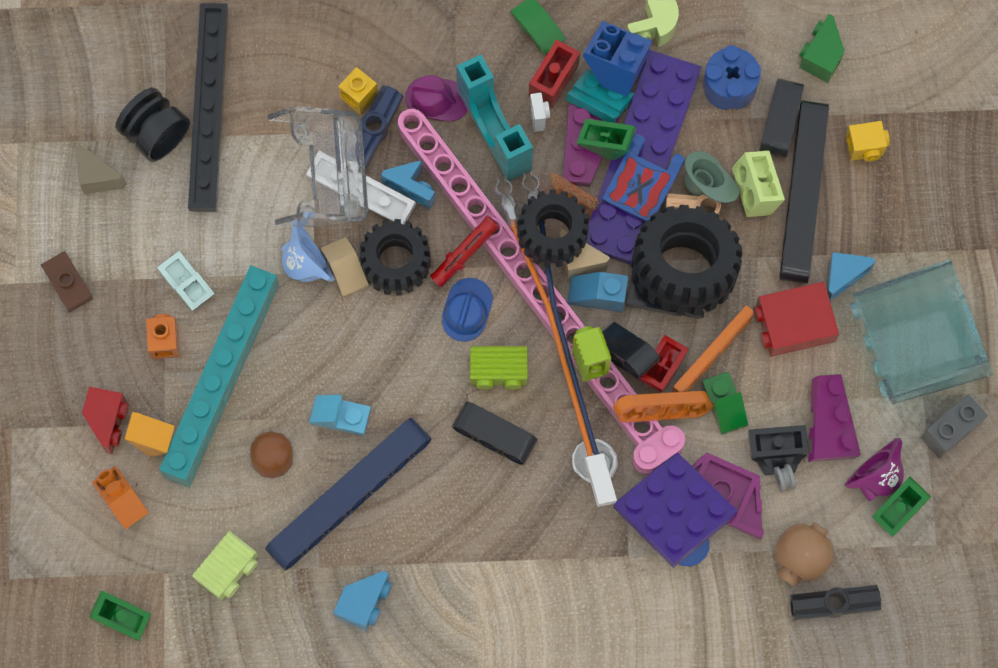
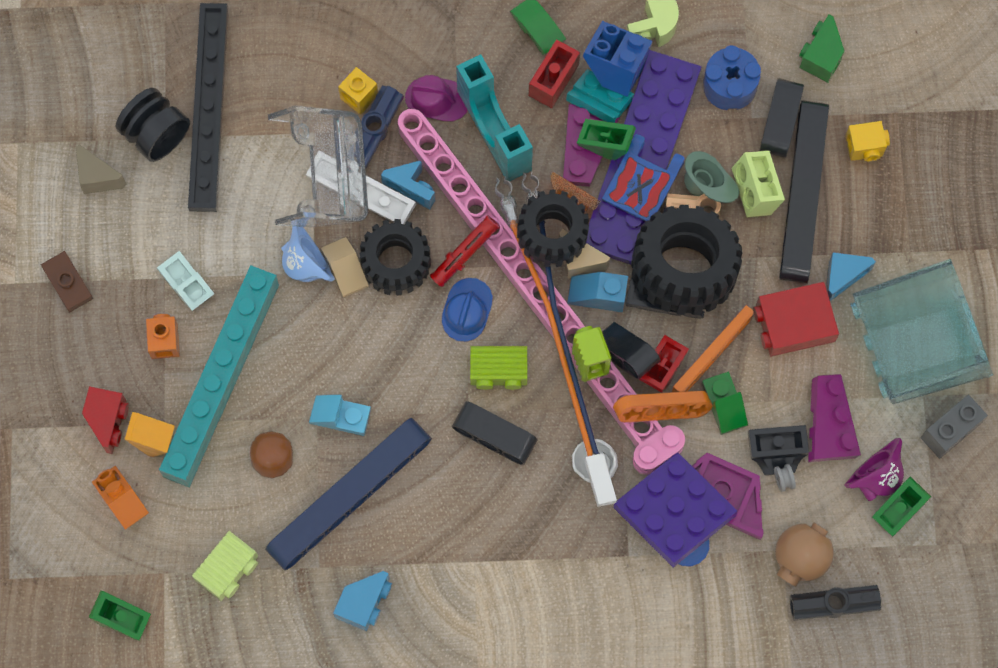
white plate [530,93,550,132] -> none

